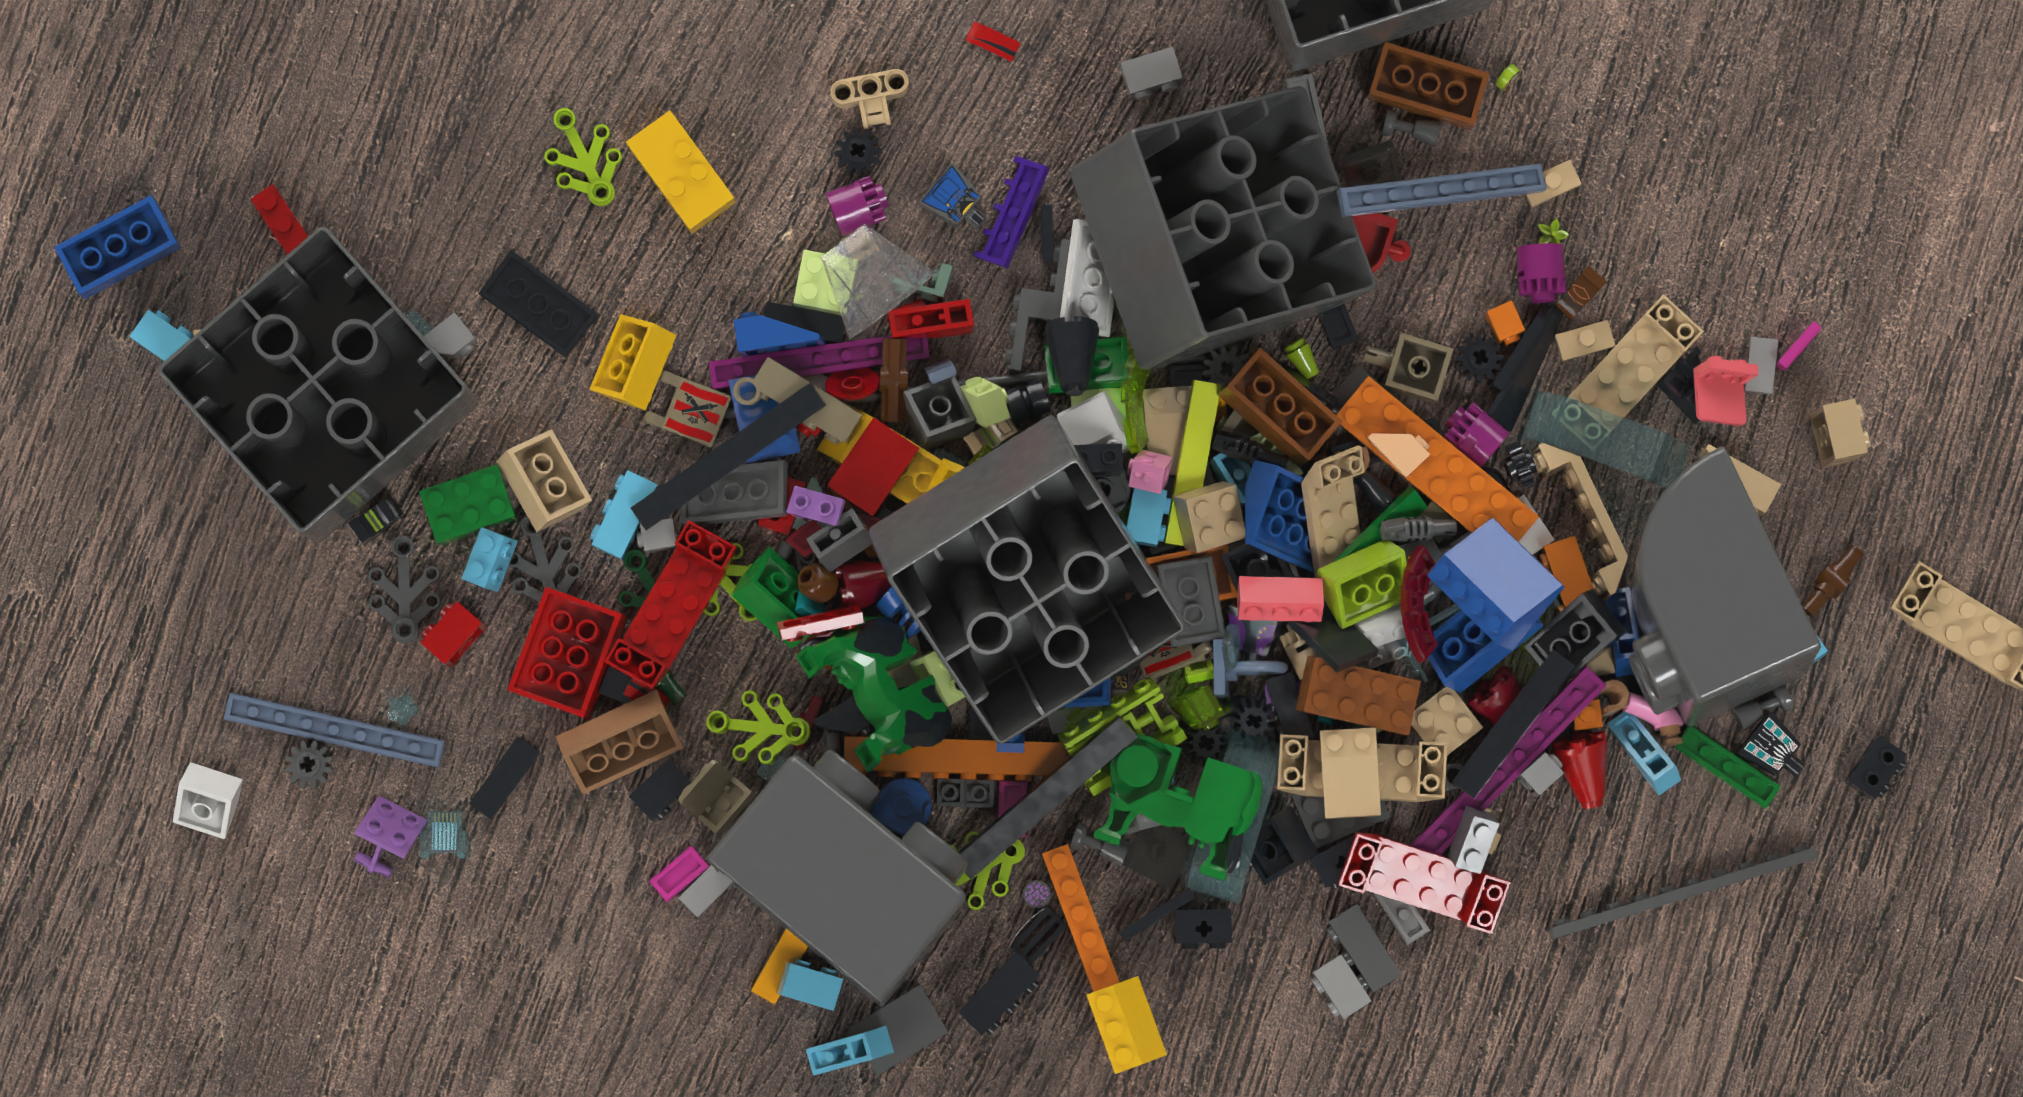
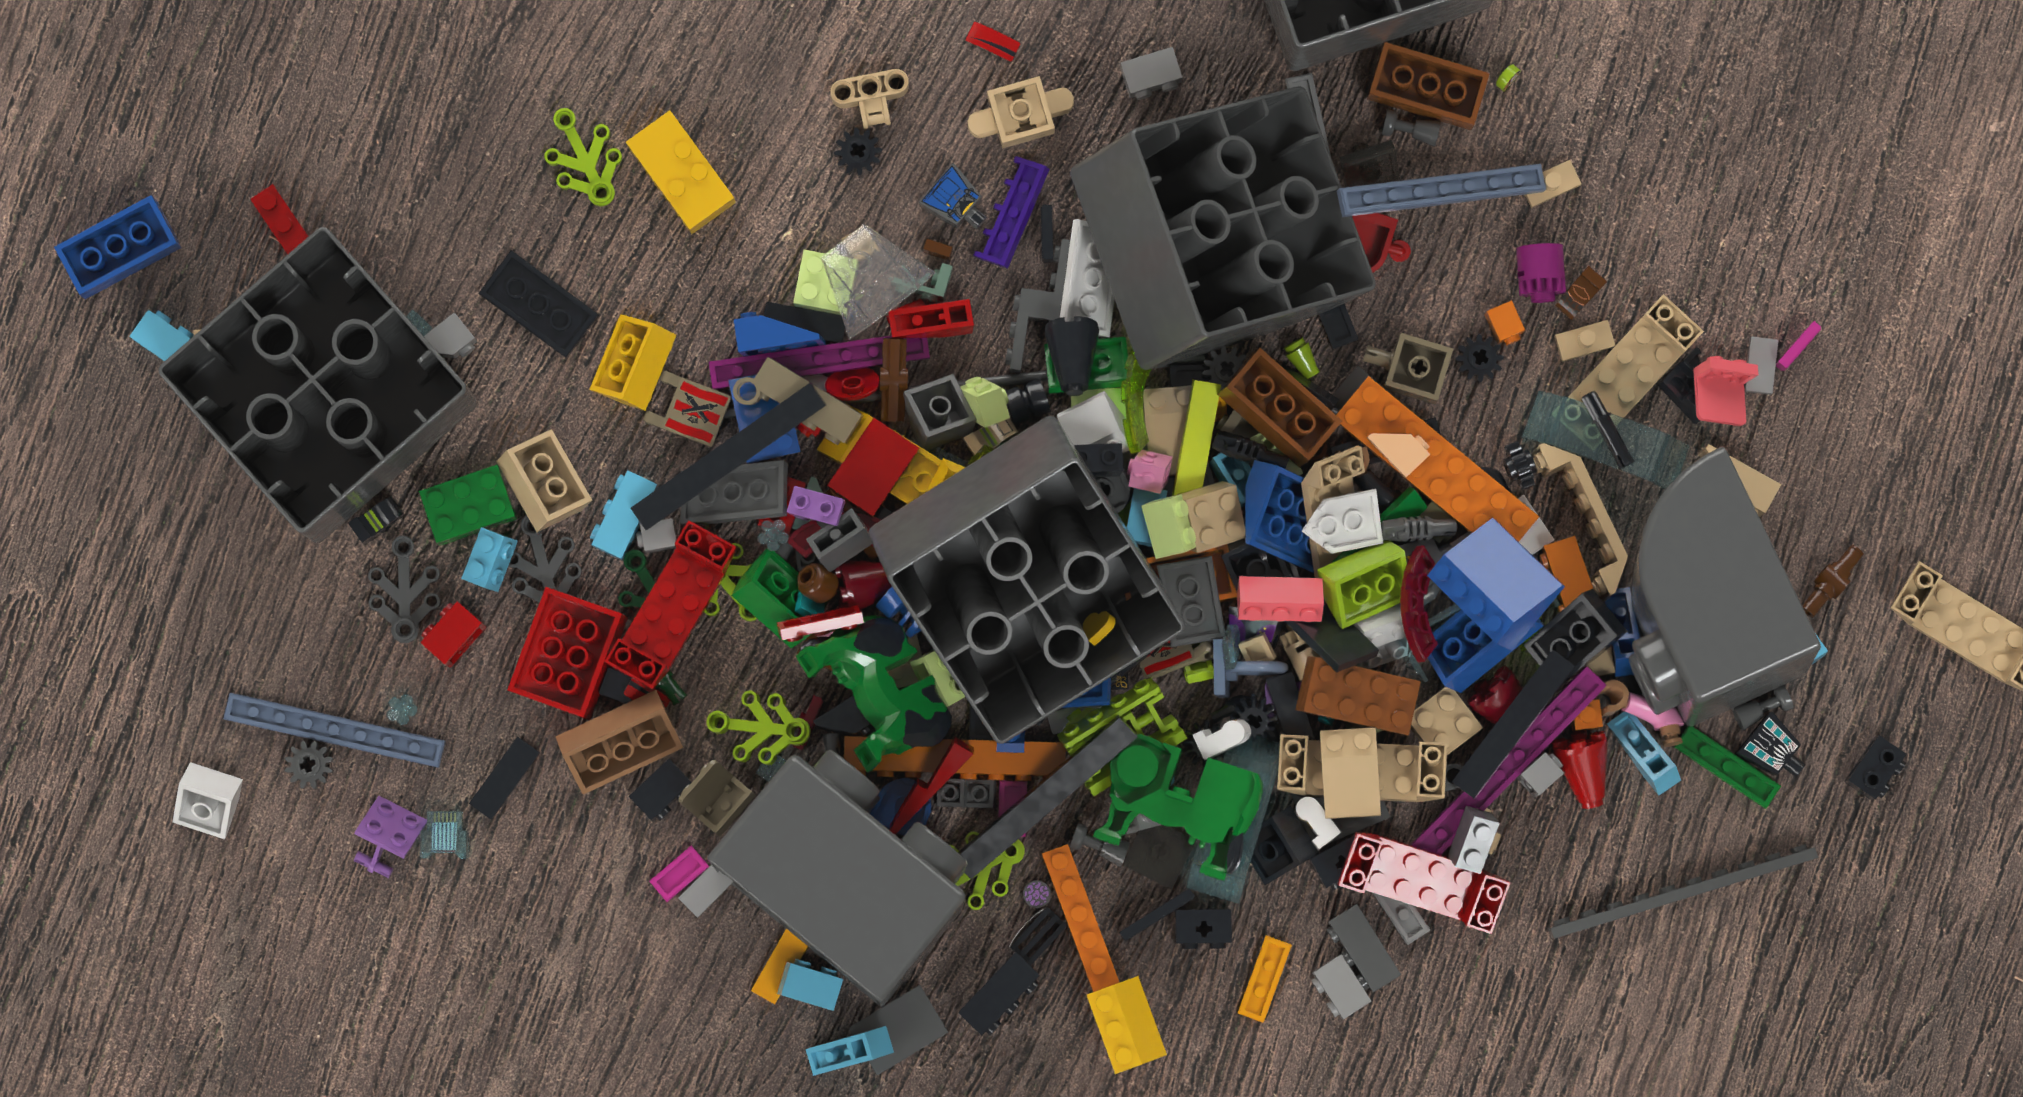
magenta gear [825,176,889,237] -> none
sand blue tile [923,358,957,384] -> none
clear neon green slope [1168,685,1225,731] -> none
magenta gear [1444,403,1510,468] -> none
black wedge [1486,302,1564,432] -> none
lime plant [1538,218,1569,244] -> none
tan brick [1809,399,1870,468] -> none
none -> clear light blue plant [758,520,789,551]
none -> red slope [889,737,974,834]
none -> reddish brown tile [923,239,953,261]
none -> tan brick [968,76,1074,149]
none -> yellow tile [1083,611,1115,646]
none -> yellowish green brick [1141,494,1196,559]
none -> white leg [1193,719,1251,760]
none -> light orange tile [1237,935,1292,1023]
none -> tan plate [1238,632,1276,661]
none -> white leg [1295,797,1341,850]
none -> white tile [1302,489,1383,554]
none -> black axle [1582,391,1635,470]

